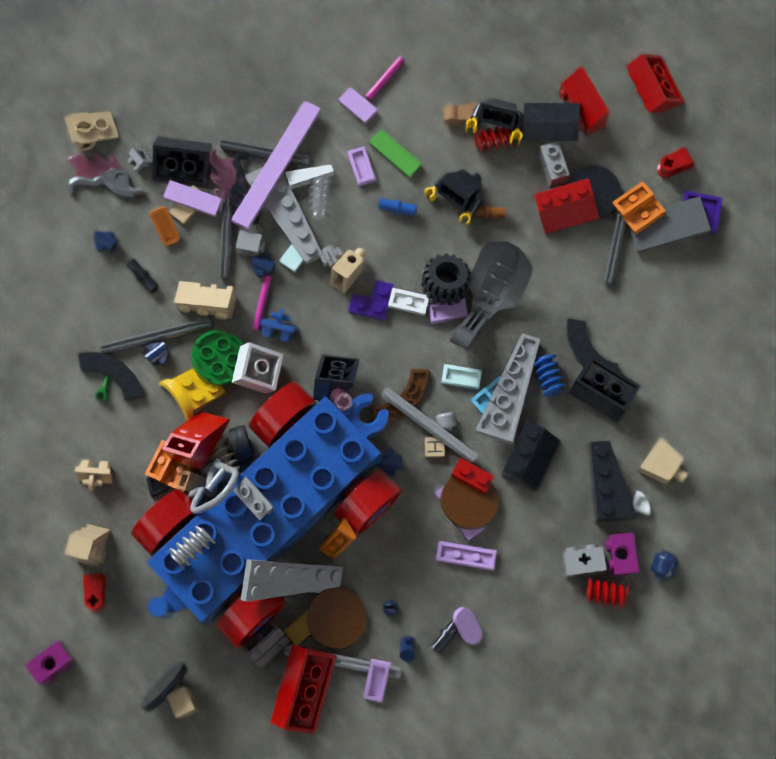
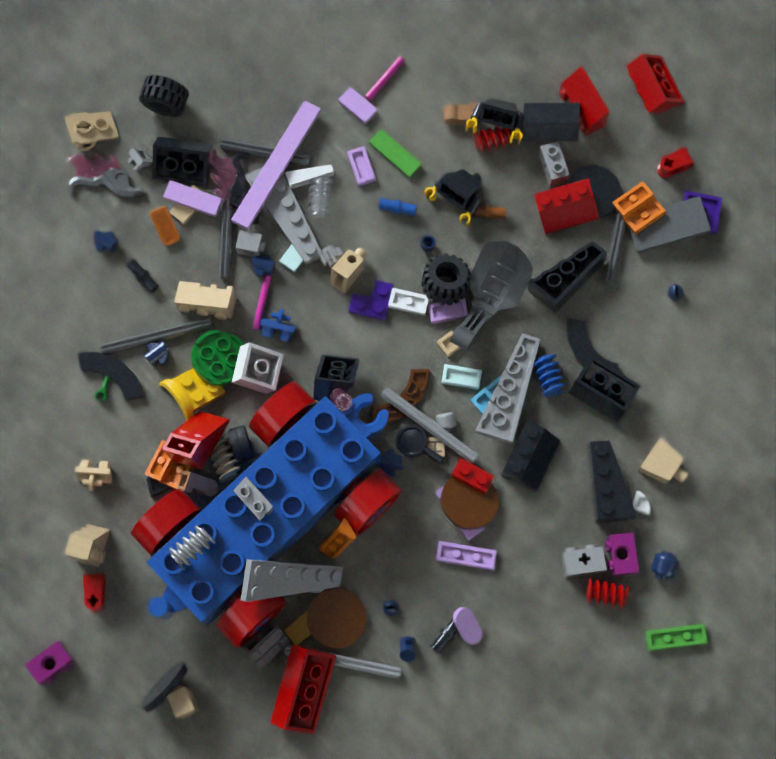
light grey piece [188,458,239,514] -> none
lavender tile [363,658,391,703] -> none
none -> black tyre [138,75,189,117]
none -> black piece [395,425,445,465]
none -> dark blue hinge [420,235,436,252]
none -> tan tile [436,331,461,358]
none -> black wedge [527,241,607,313]
none -> bright green tile [645,624,708,651]
none -> dark blue hinge [667,284,683,300]

